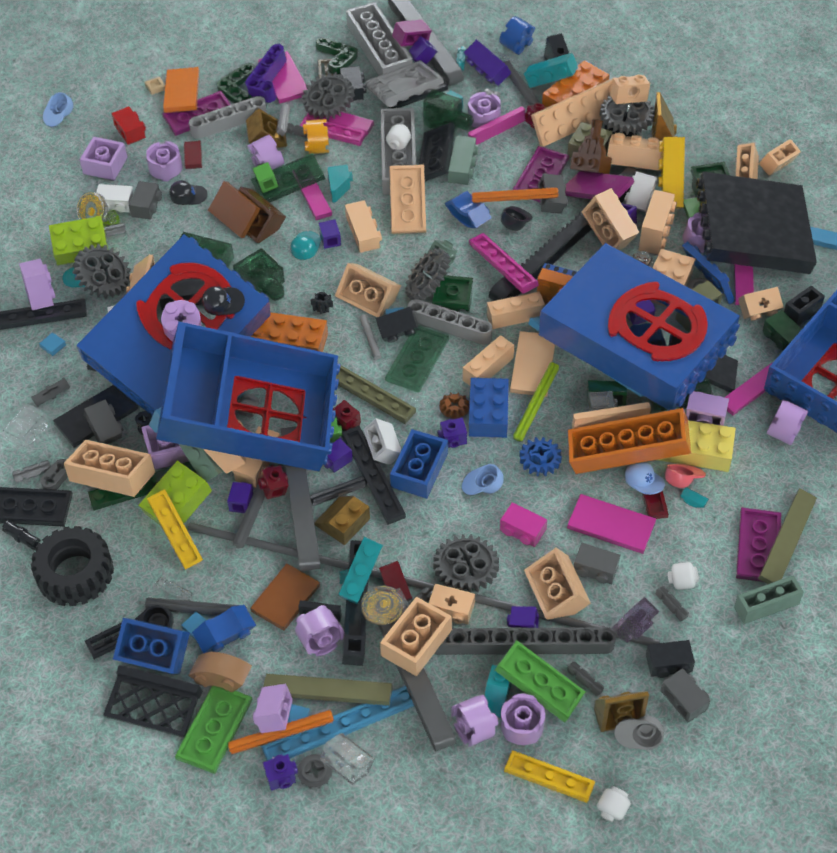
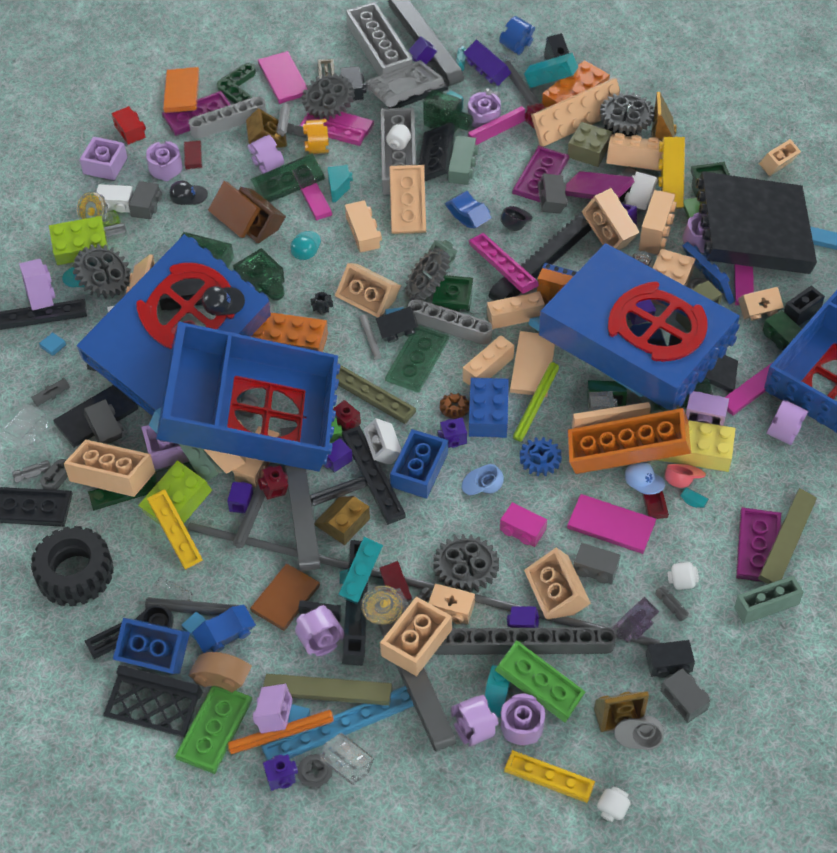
black pin [2,520,41,550] -> none
light blue cap [43,92,74,127] -> none
black bush [135,411,152,435] -> none
tan tile [145,77,165,95] -> none
lavender brick [161,300,202,342] -> none
dark purple beam [245,44,287,103] -> none
bright green brick [252,162,279,193] -> none
dark green beam [316,37,358,75] -> none
dark purple brick [318,219,341,249] -> none
magenta brick [392,19,432,47] -> none
orange axle [472,188,558,203] -> none
dark grey axle [567,661,604,696] -> none
reddish brown brick [570,119,612,174] -> none
light nougat brick [610,75,650,104] -> none
light nougat brick [736,143,759,179] -> none

